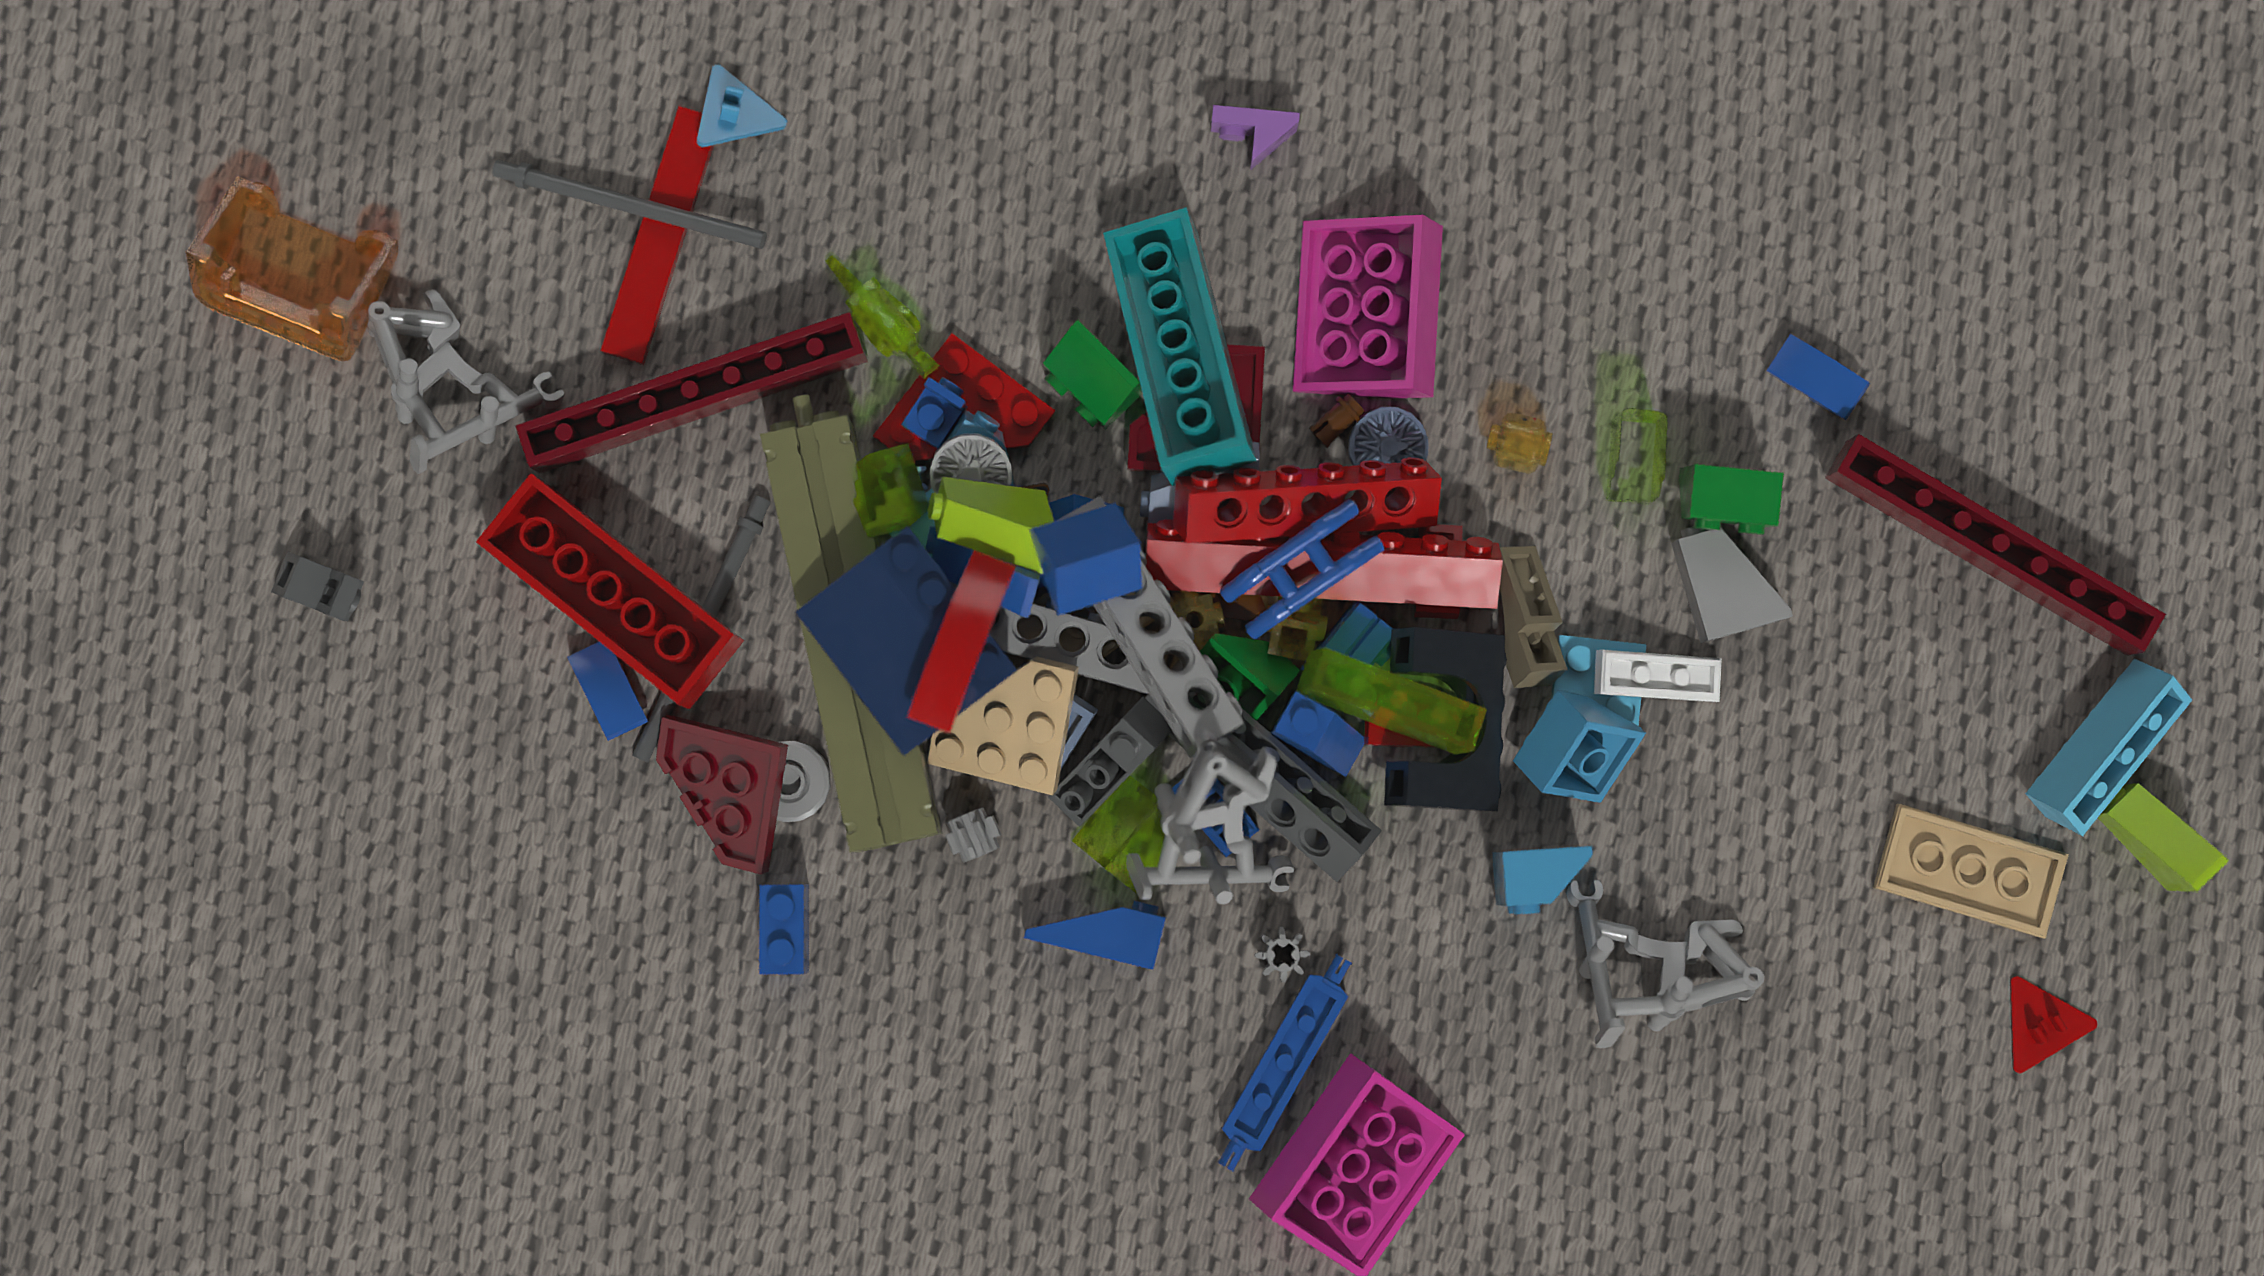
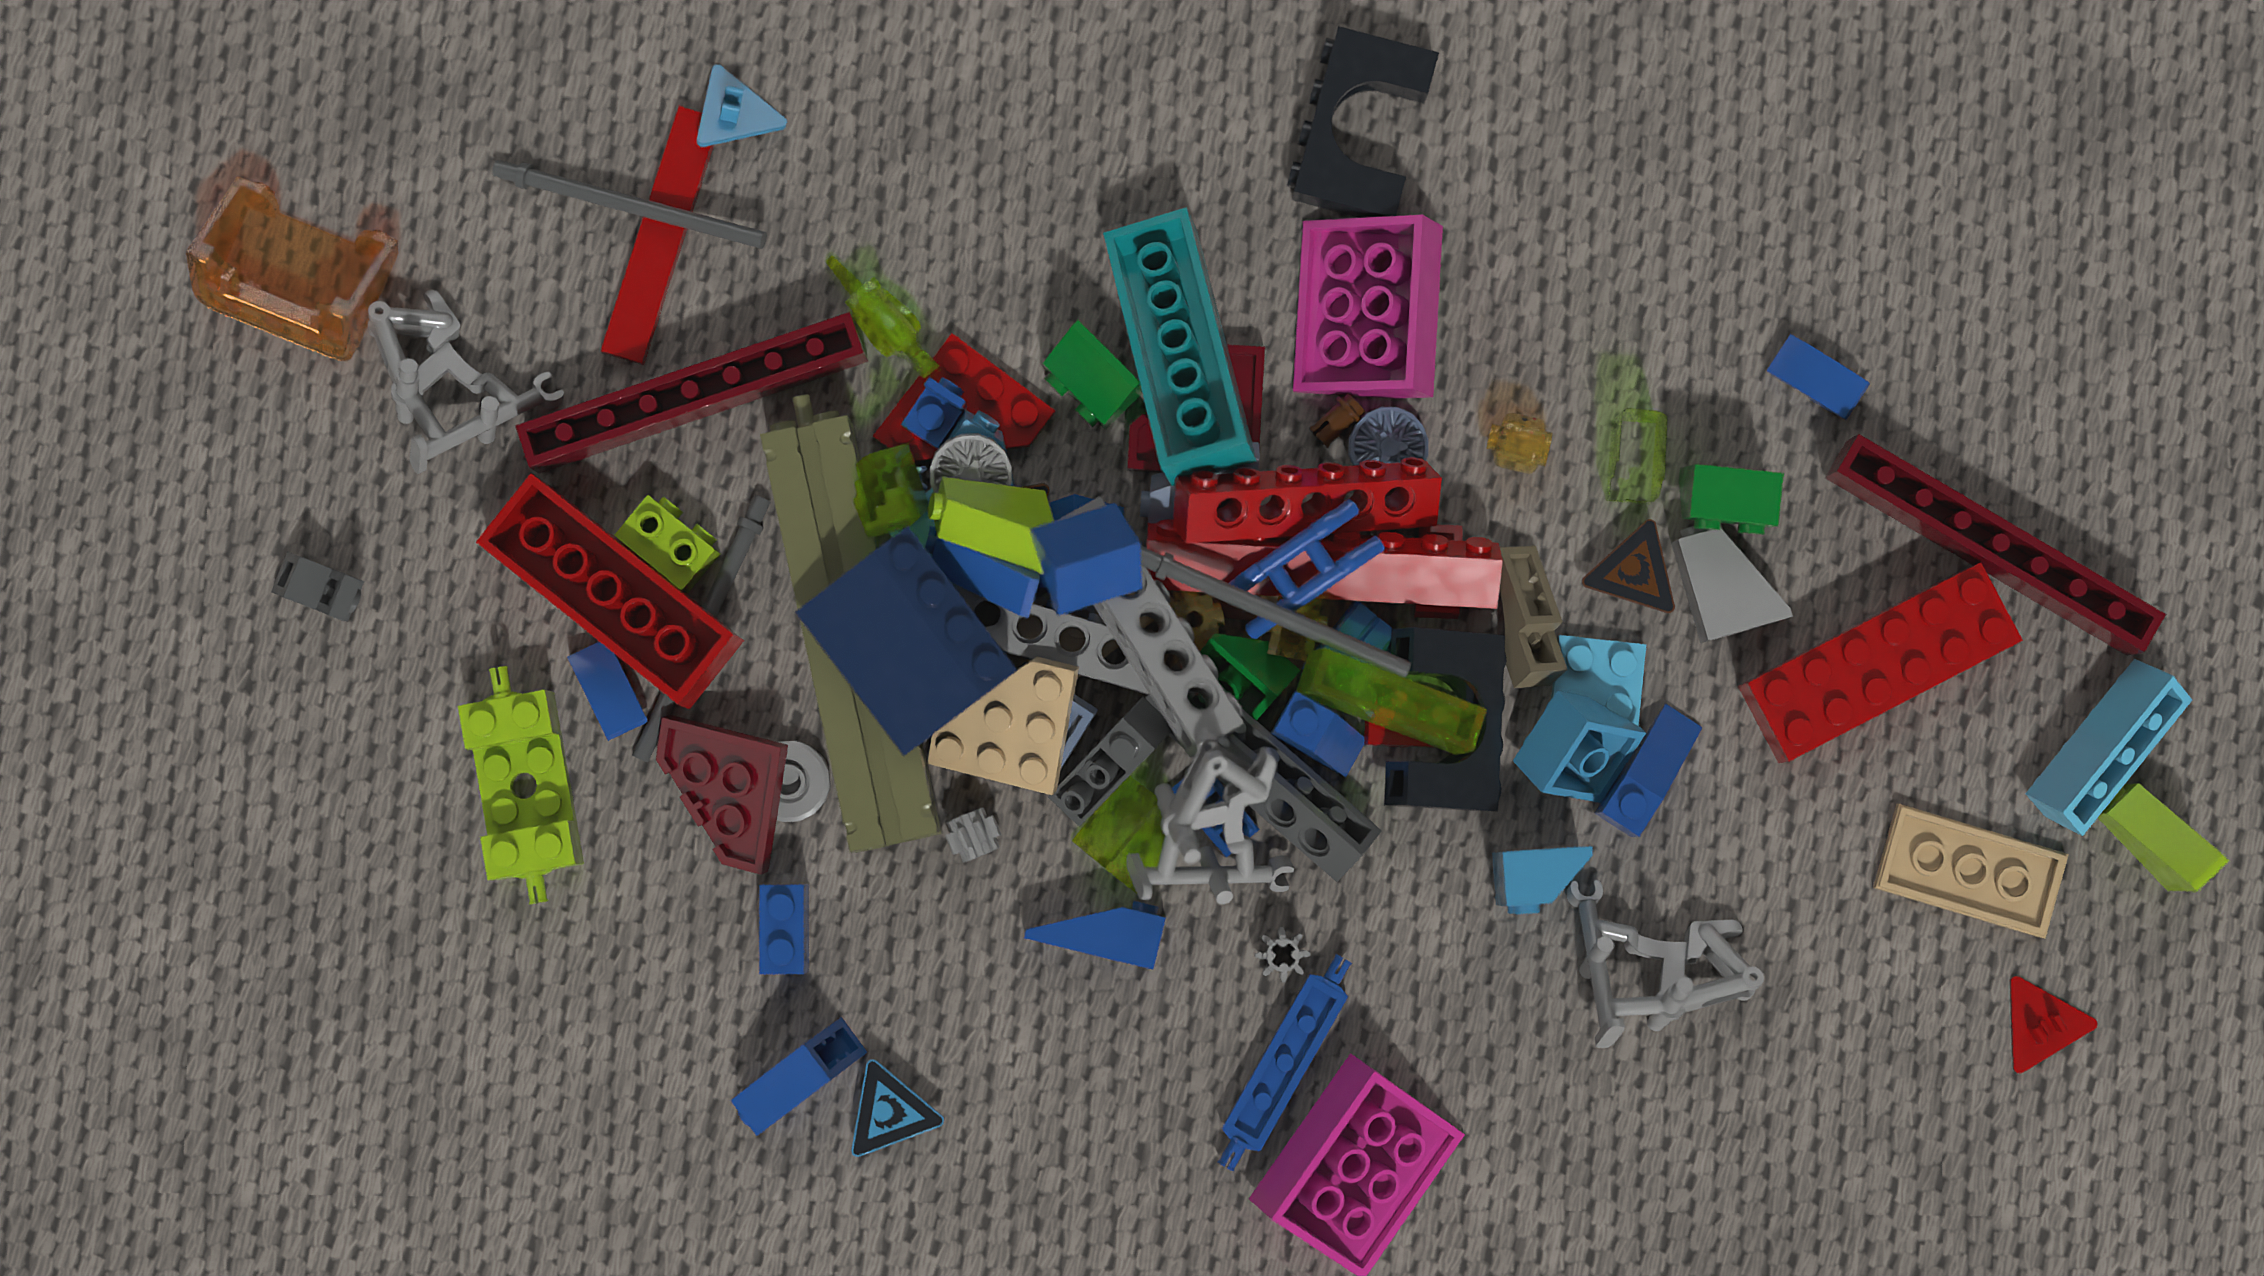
red slope [908,550,1016,734] -> none
medium lavender slope [1211,105,1300,169] -> none
white tile [1594,650,1722,702] -> none
none -> lime brick [458,666,584,905]
none -> lime brick [614,495,720,594]
none -> blue slope [730,1017,867,1136]
none -> black piece [851,1059,944,1157]
none -> dark grey bar [1140,546,1411,679]
none -> black arch [1287,26,1439,218]
none -> black piece [1581,519,1675,614]
none -> blue slope [1595,704,1703,837]
none -> red brick [1738,562,2023,763]

